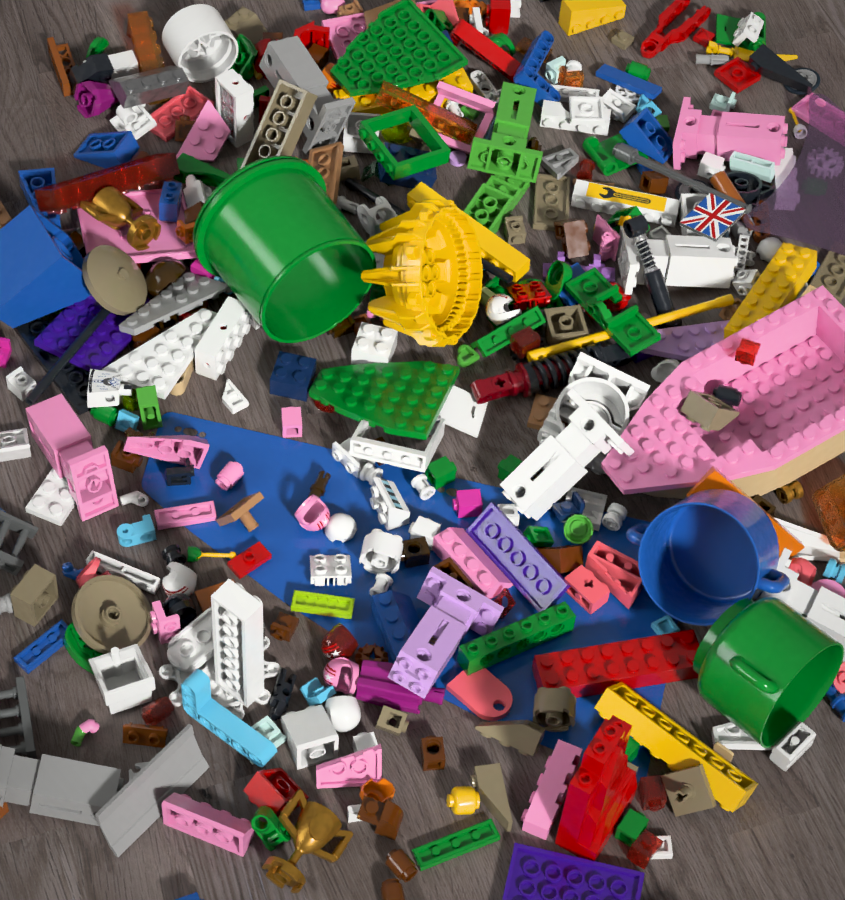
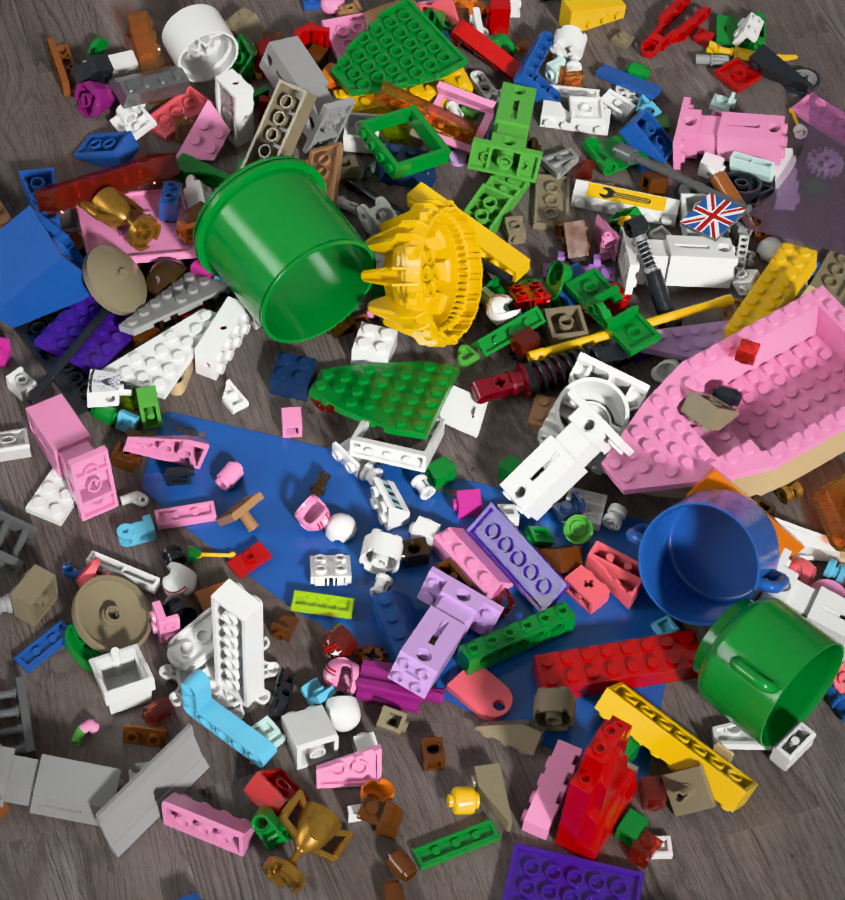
none -> white brick [550,25,587,61]

